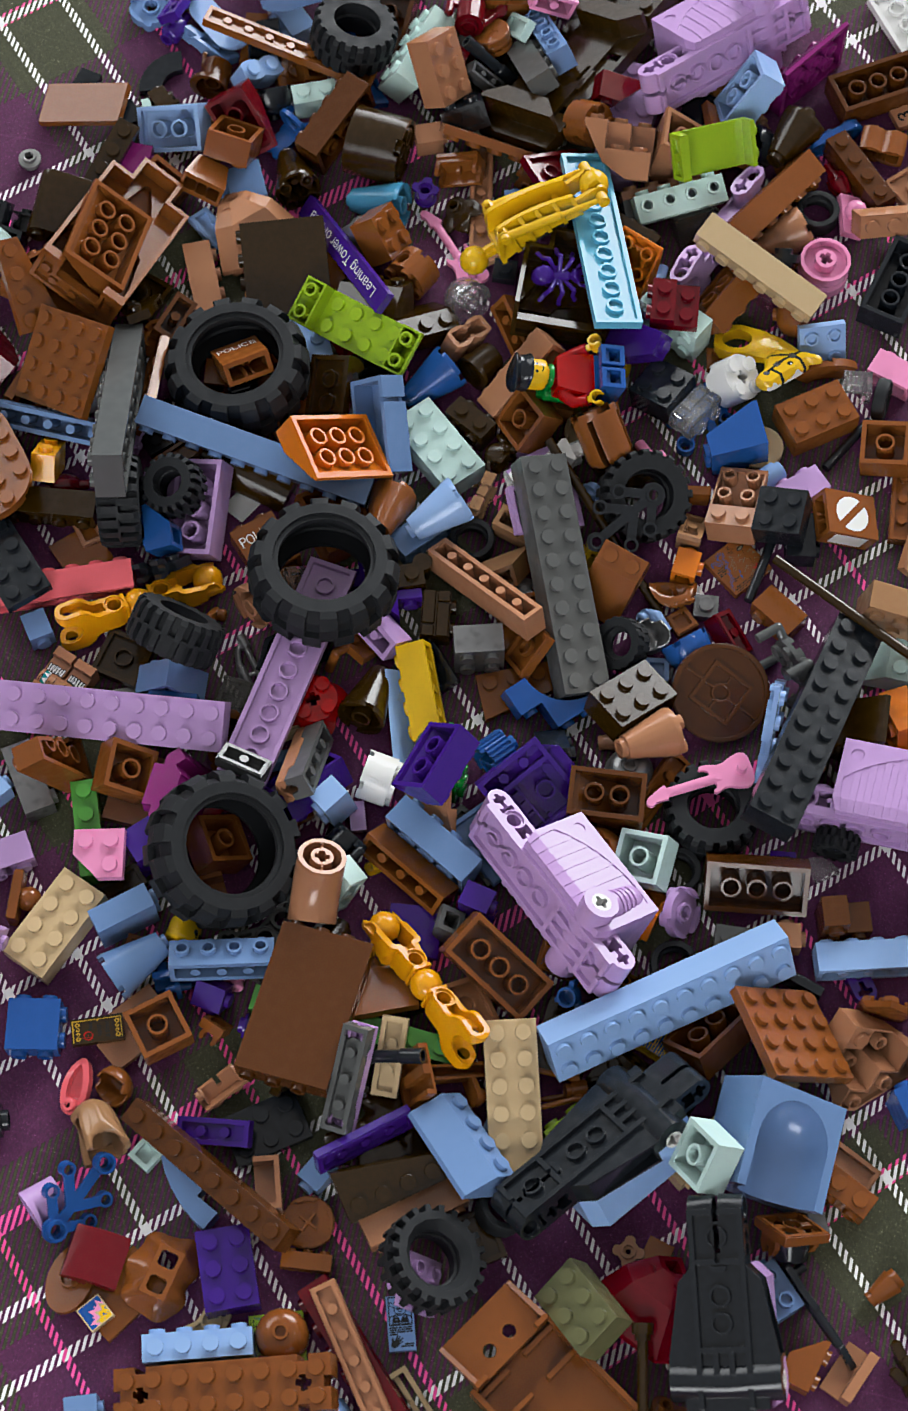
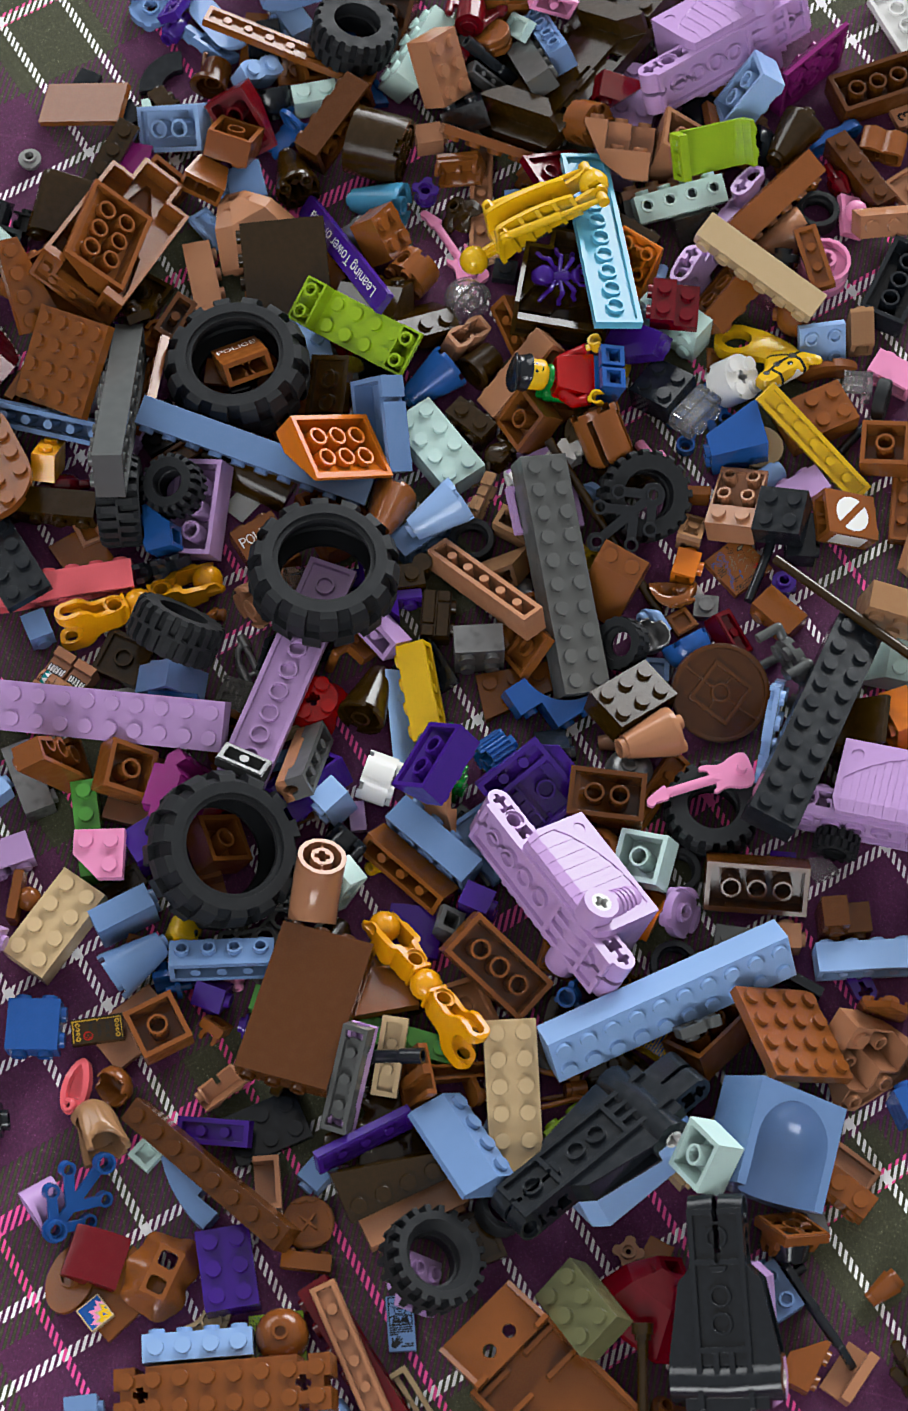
none -> dark grey plate [672,1013,723,1042]
none -> yellow plate [755,383,871,495]
none -> dark purple brick [768,571,796,599]
none -> dark orange plate [793,223,836,291]
none -> medium nougat slope [846,306,875,357]

